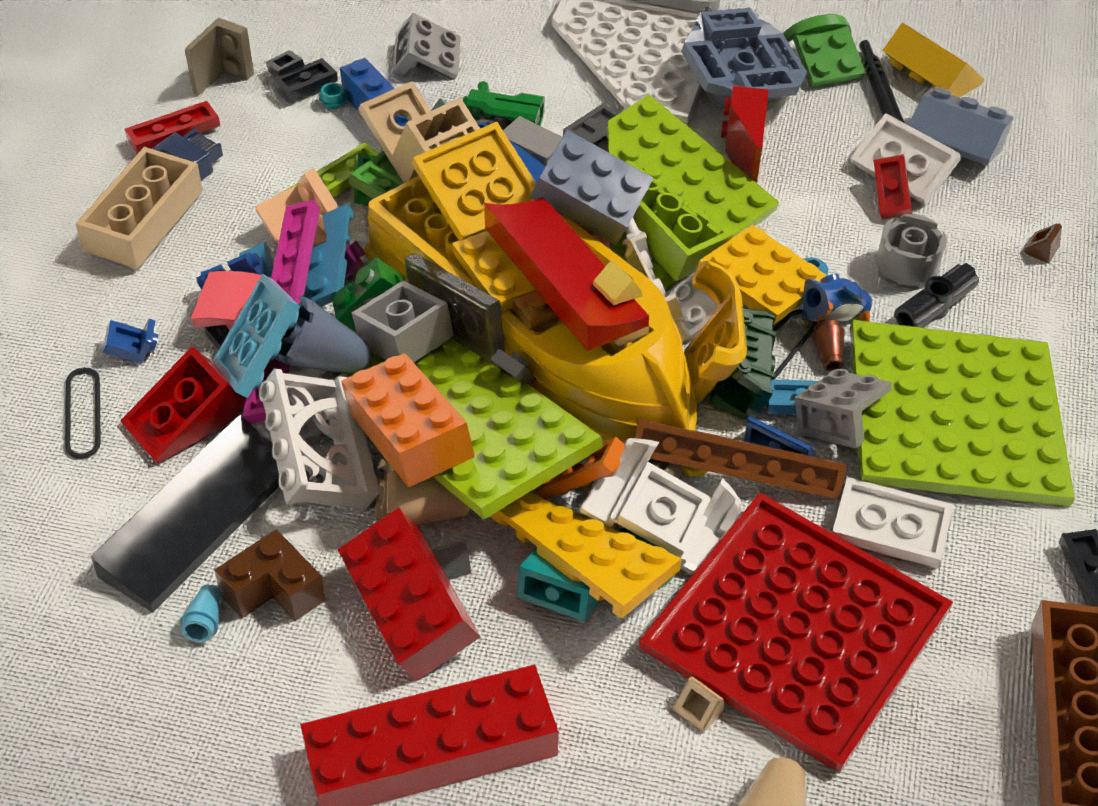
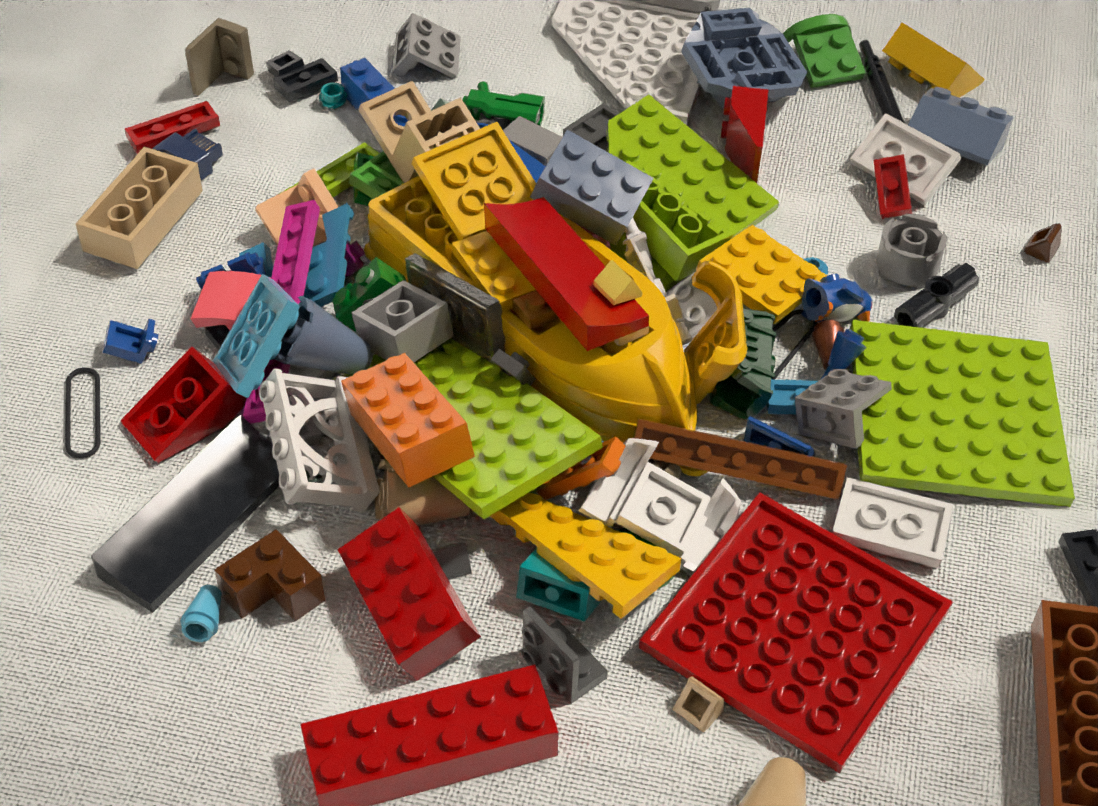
none -> dark grey bracket [521,606,608,704]
none -> blue cone [820,329,867,380]

